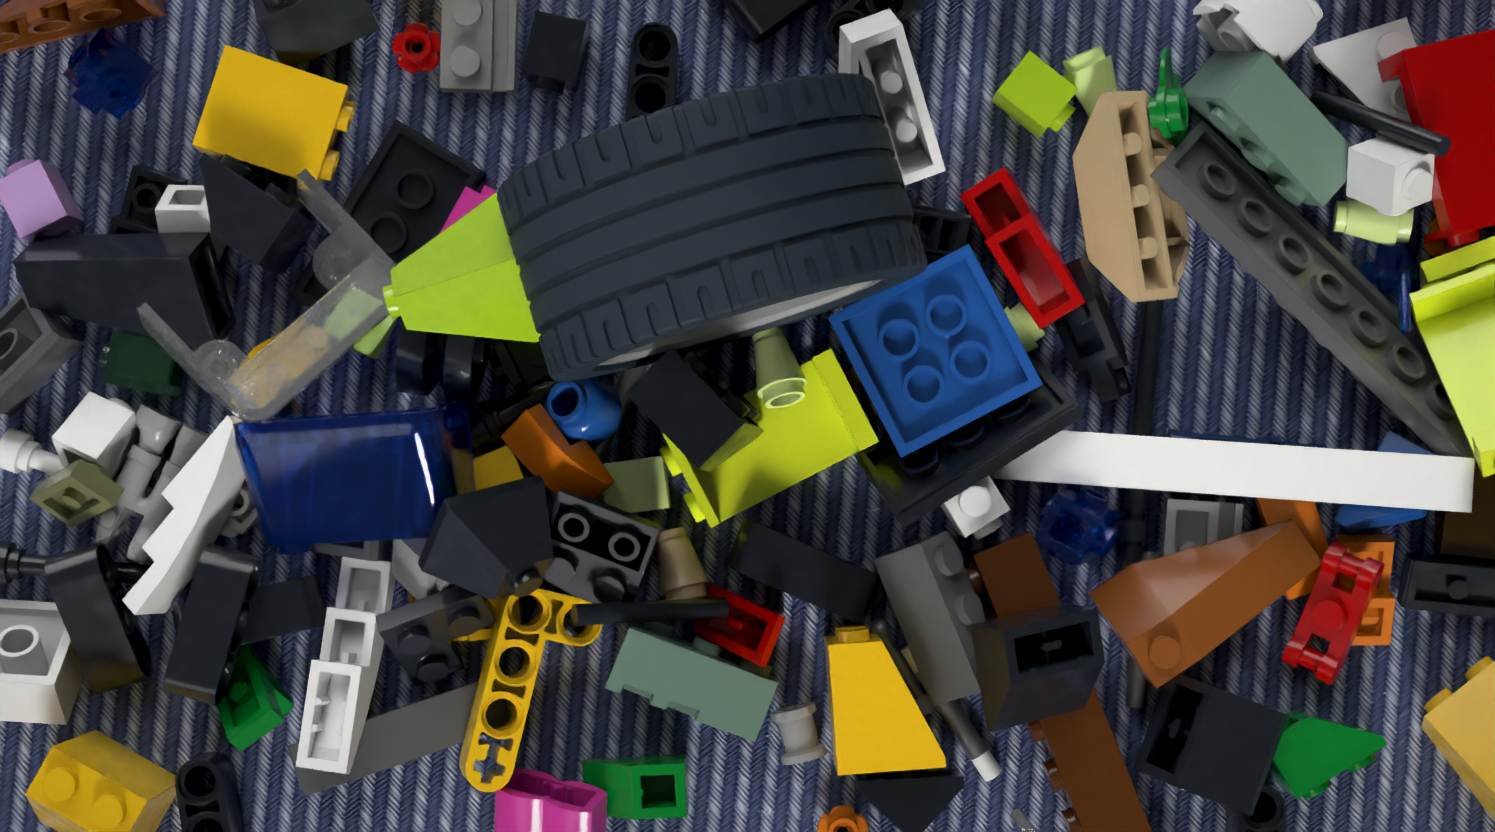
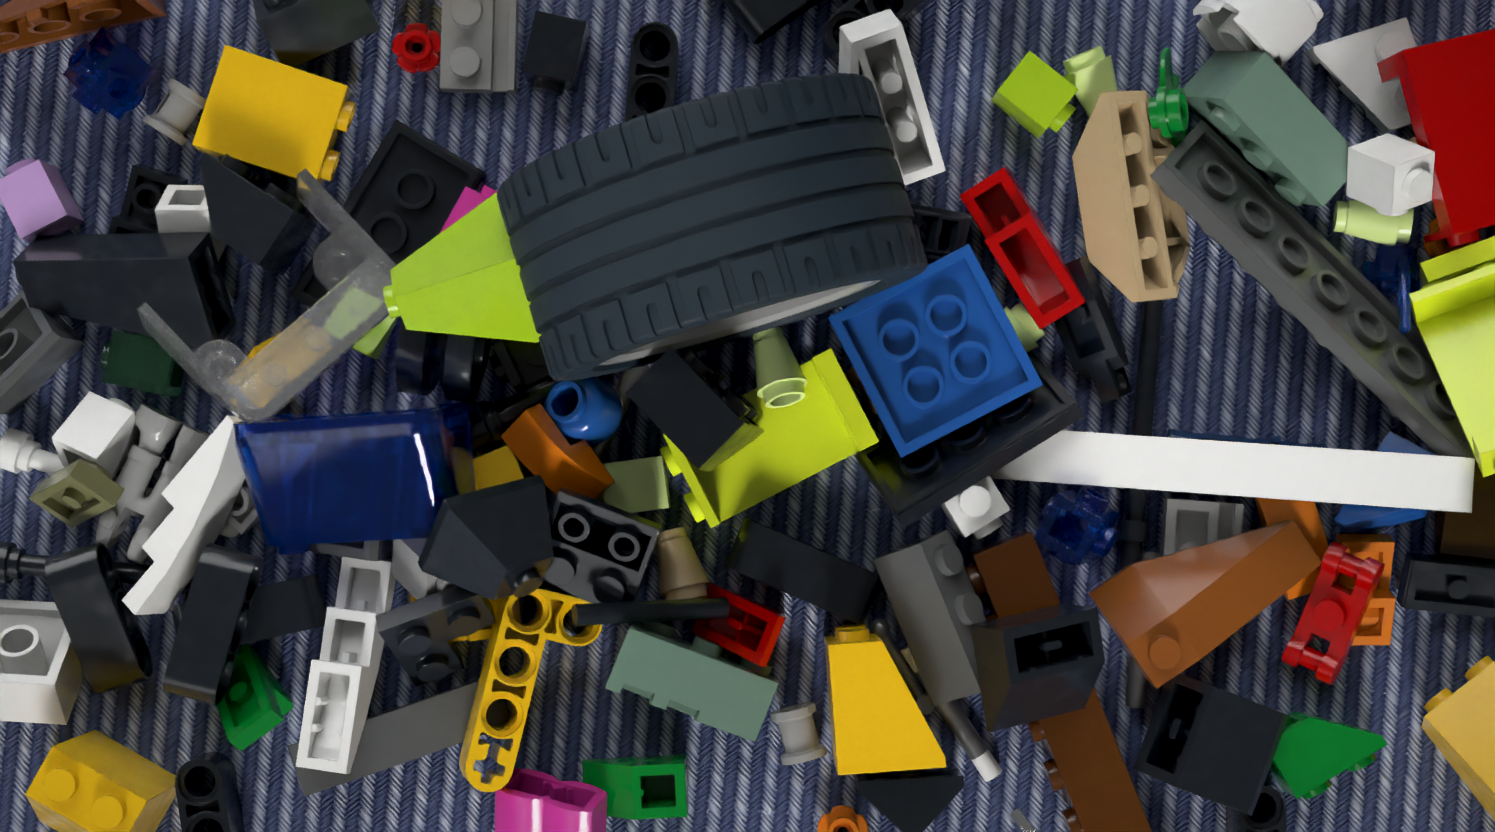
black bar [1310,89,1451,157] -> none
none -> light grey bush [142,77,206,146]

